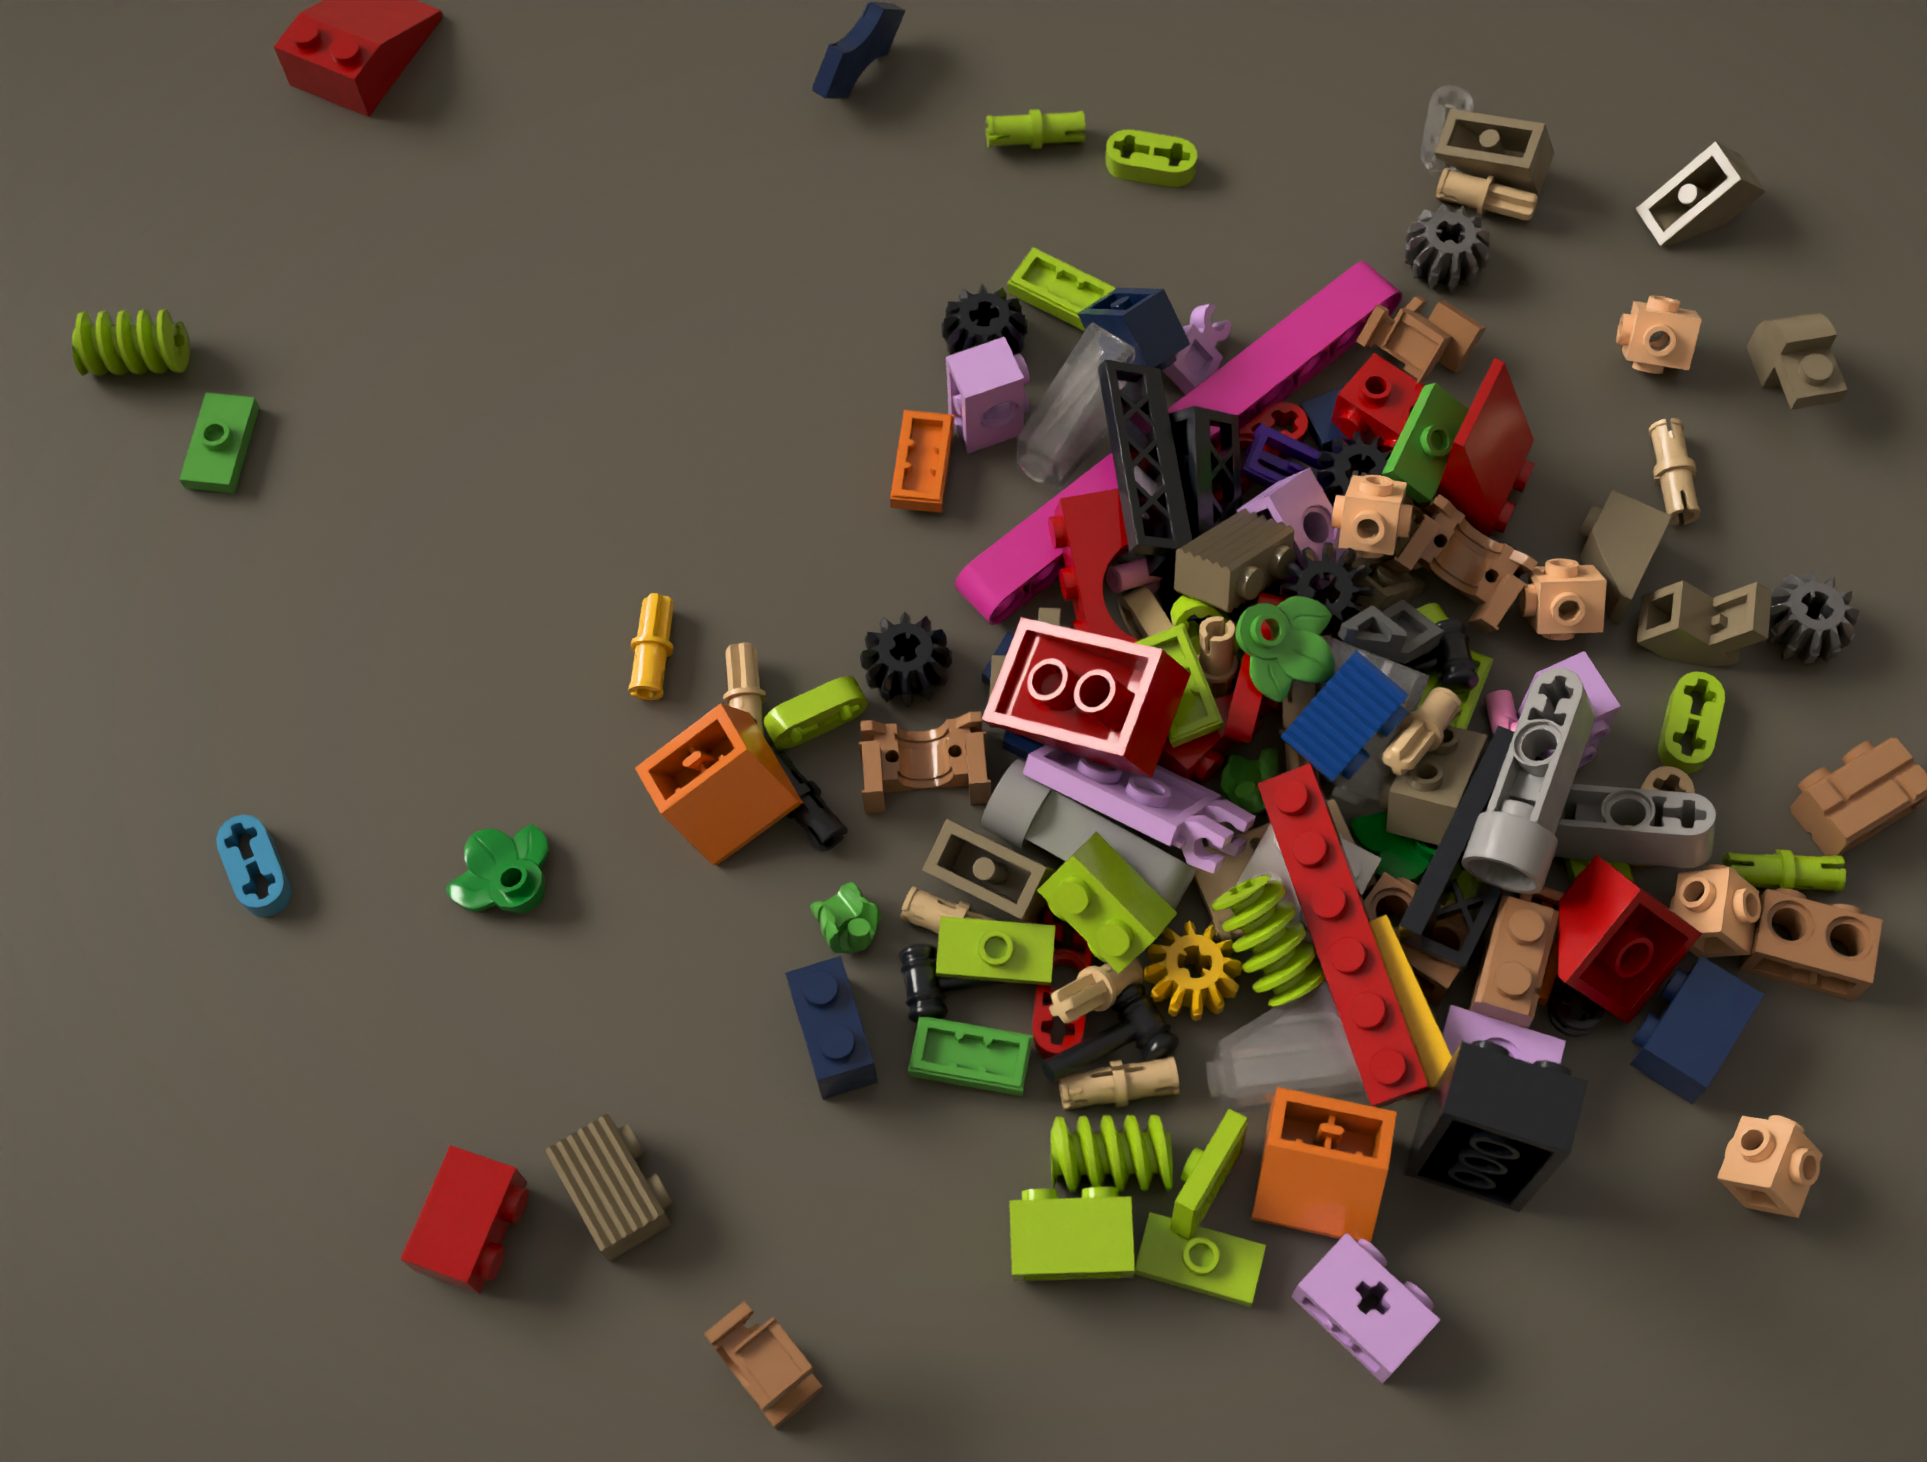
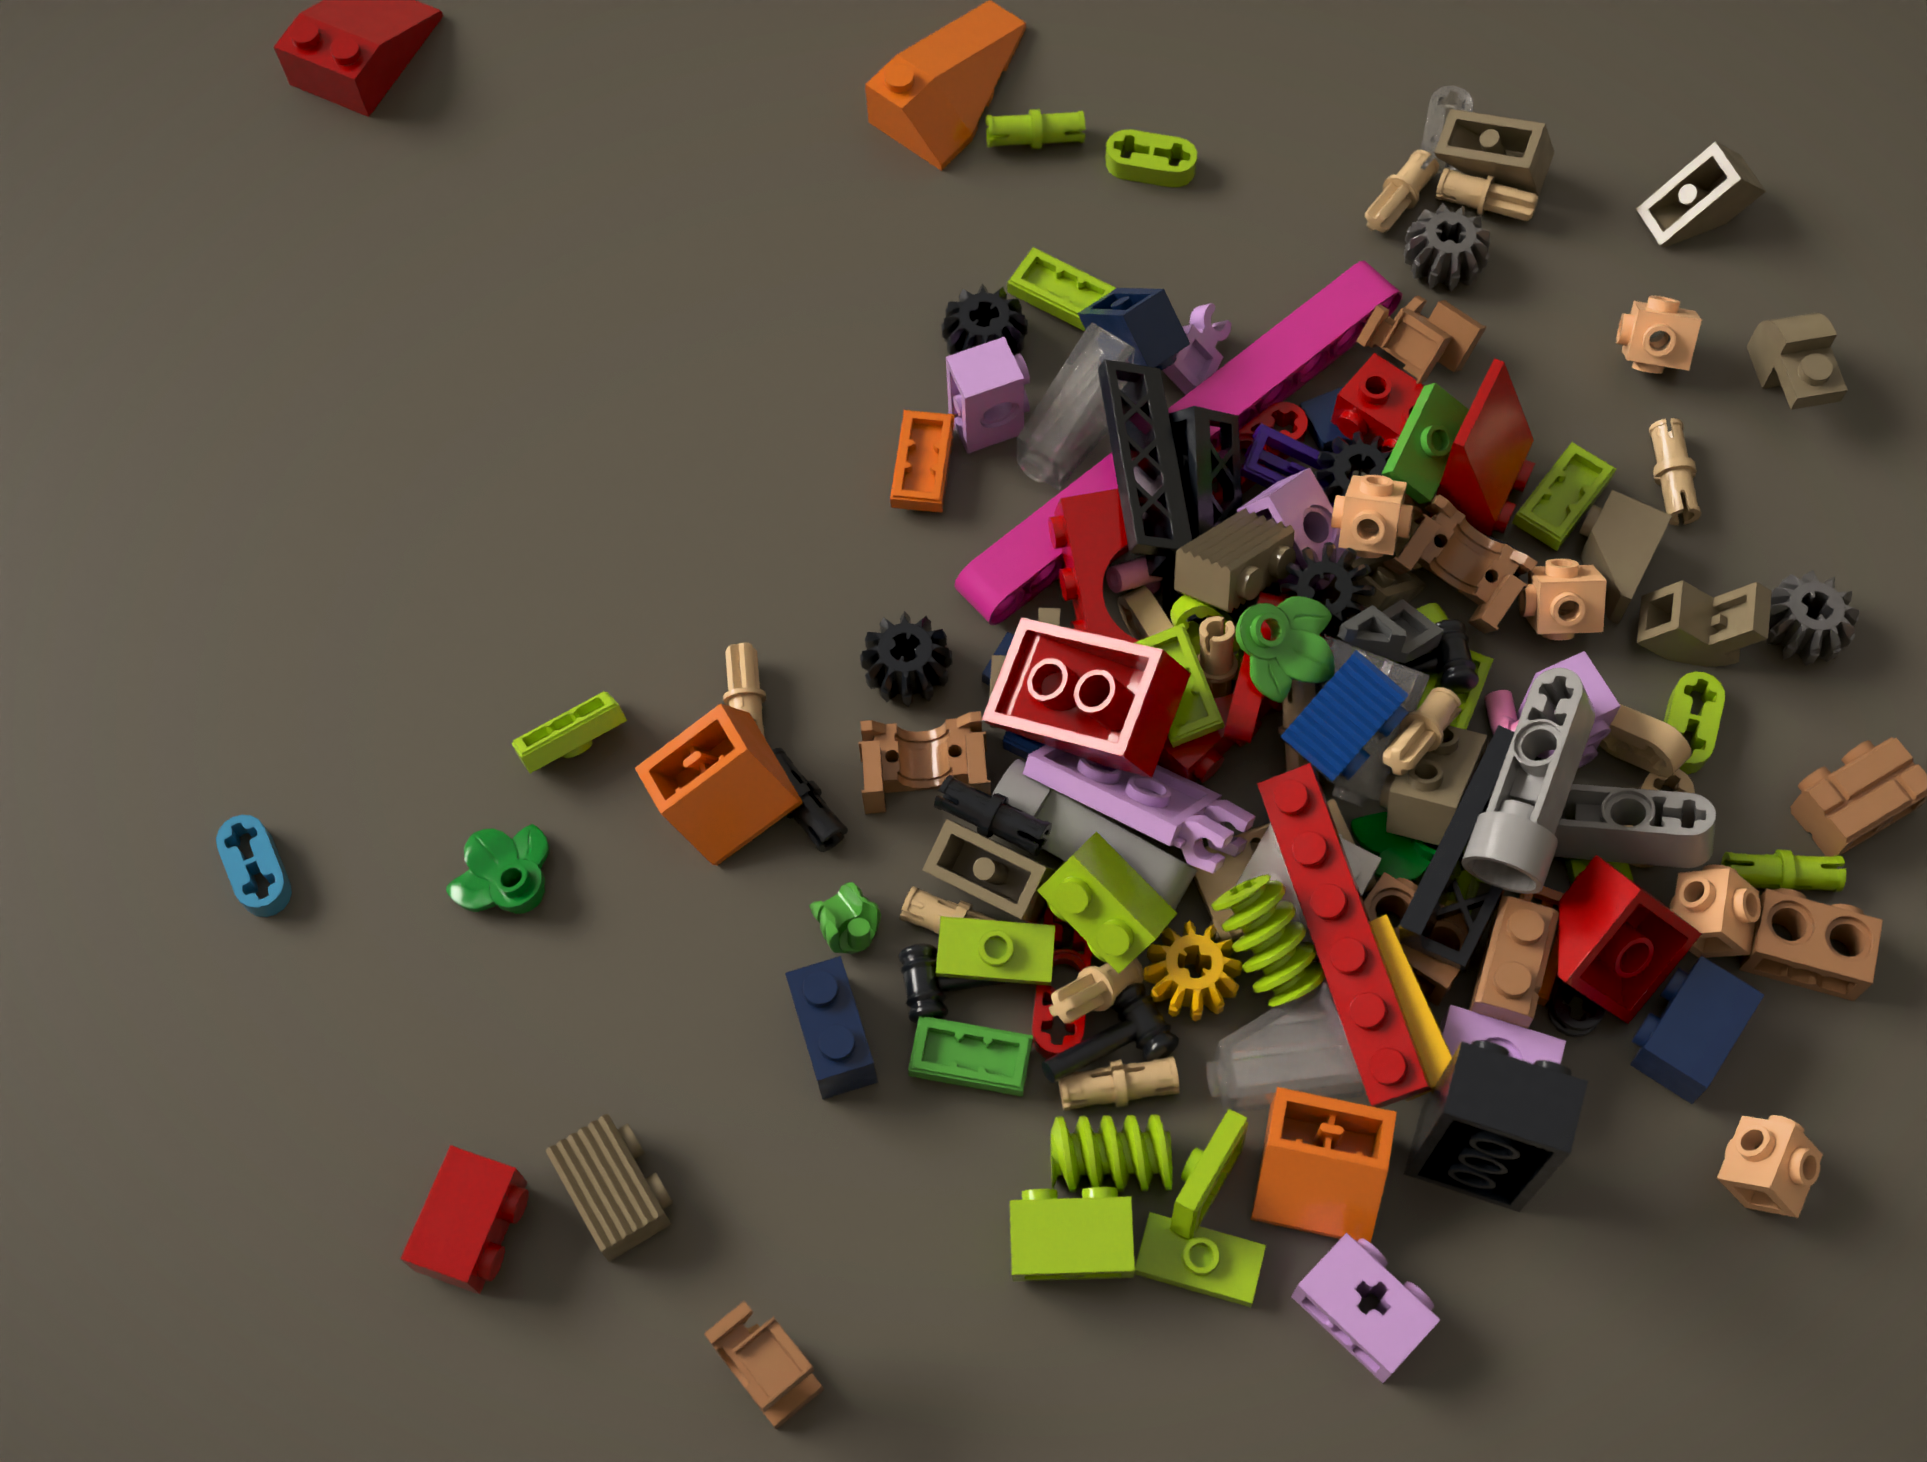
lime piece [72,309,190,376] -> none
bright green plate [179,393,260,494] -> none
yellow axle [628,593,674,700] -> none
lime beam [763,676,868,749] -> none
dark blue tile [812,1,906,99] -> none
bright green arm [1220,748,1279,815] -> none
none -> lime plate [511,691,627,774]
none -> orange wedge [865,0,1026,171]
none -> black pin [934,775,1052,856]
none -> tan axle [1365,150,1439,233]
none -> lime plate [1512,442,1617,551]
none -> tan beam [1599,704,1691,778]

